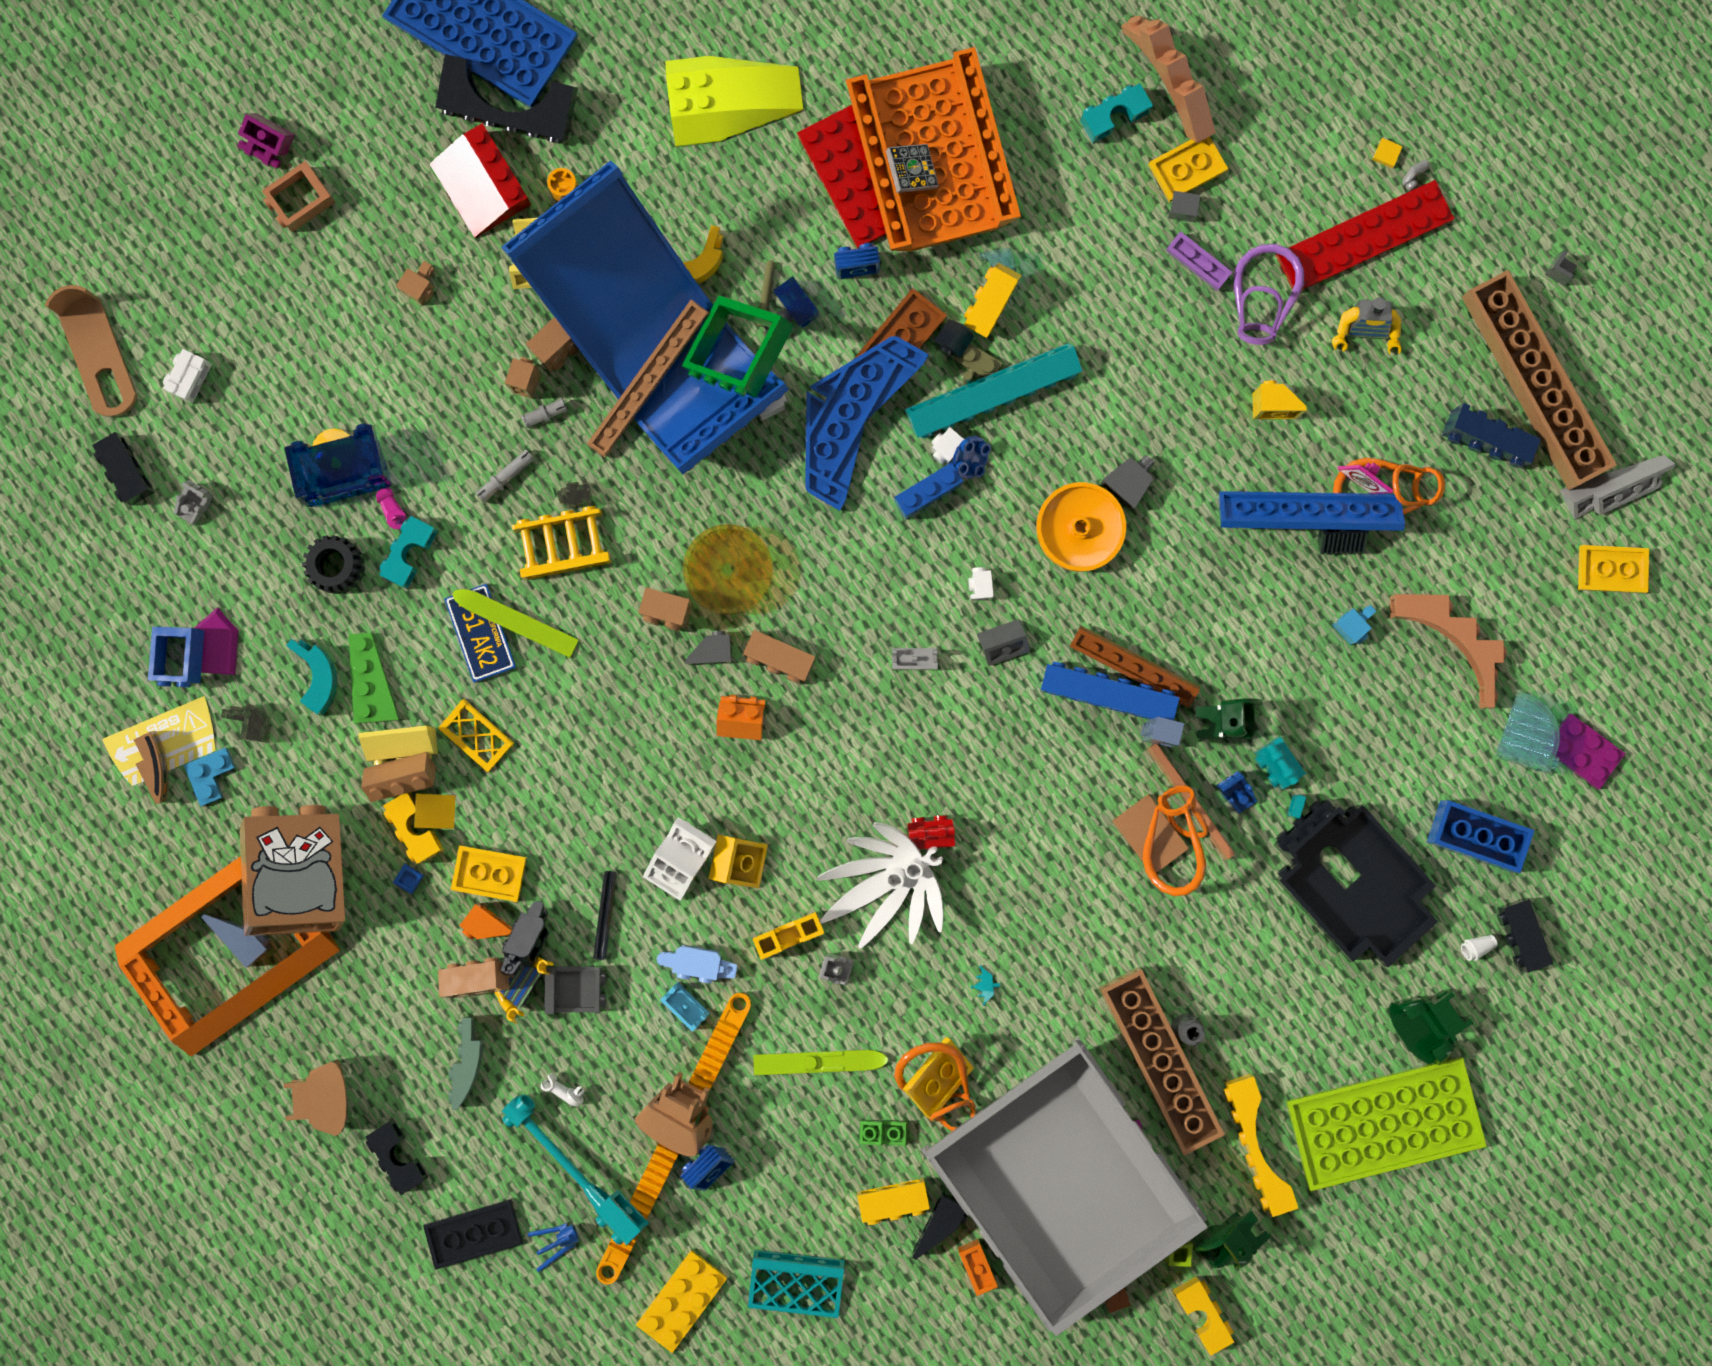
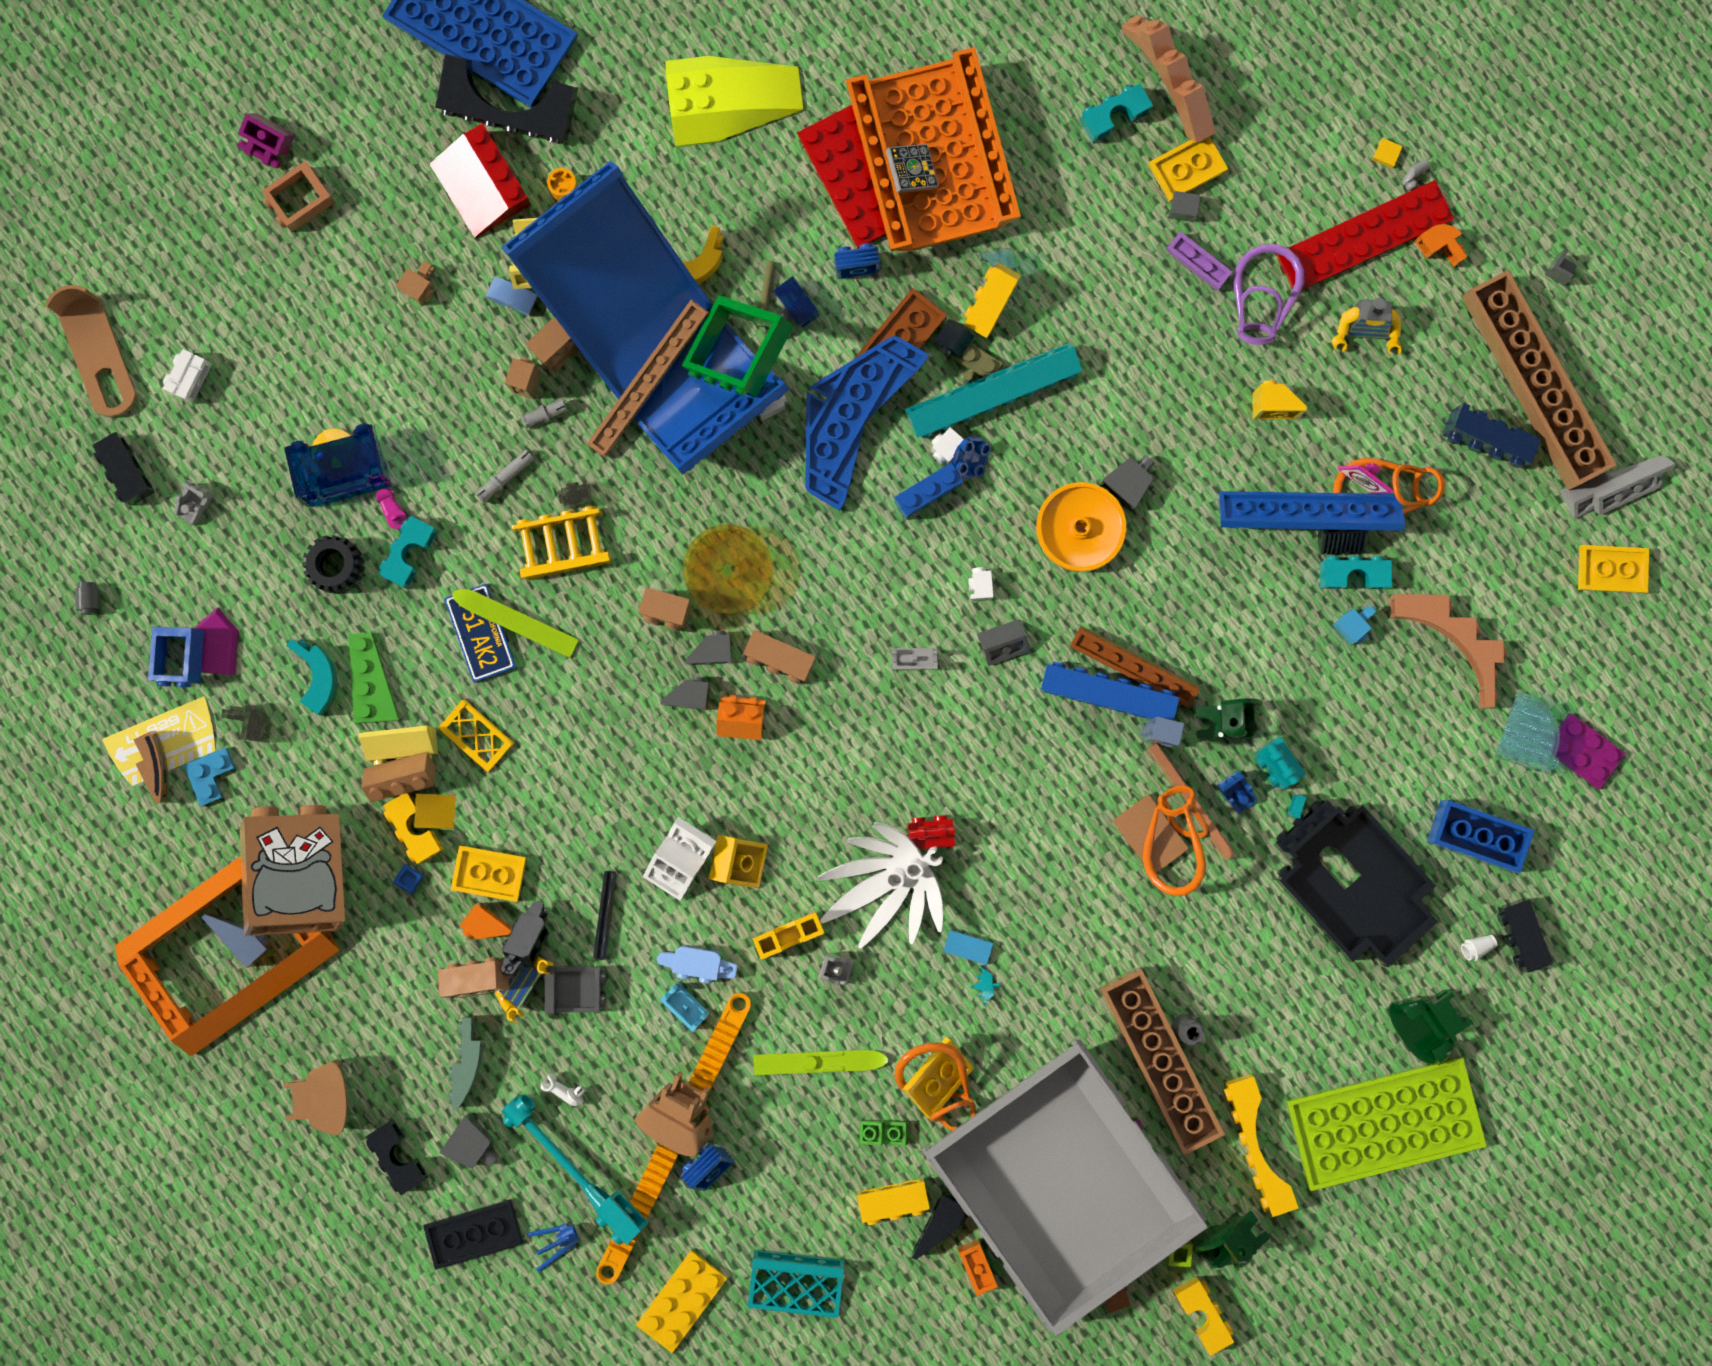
none -> dark grey brick [75,582,100,615]
none -> dark grey torso [439,1113,499,1169]
none -> medium blue slope [485,277,538,316]
none -> dark grey slope [661,677,710,710]
none -> dark azure tile [943,930,993,965]
none -> teal arch [1320,556,1392,590]
none -> orange brick [1414,224,1467,267]

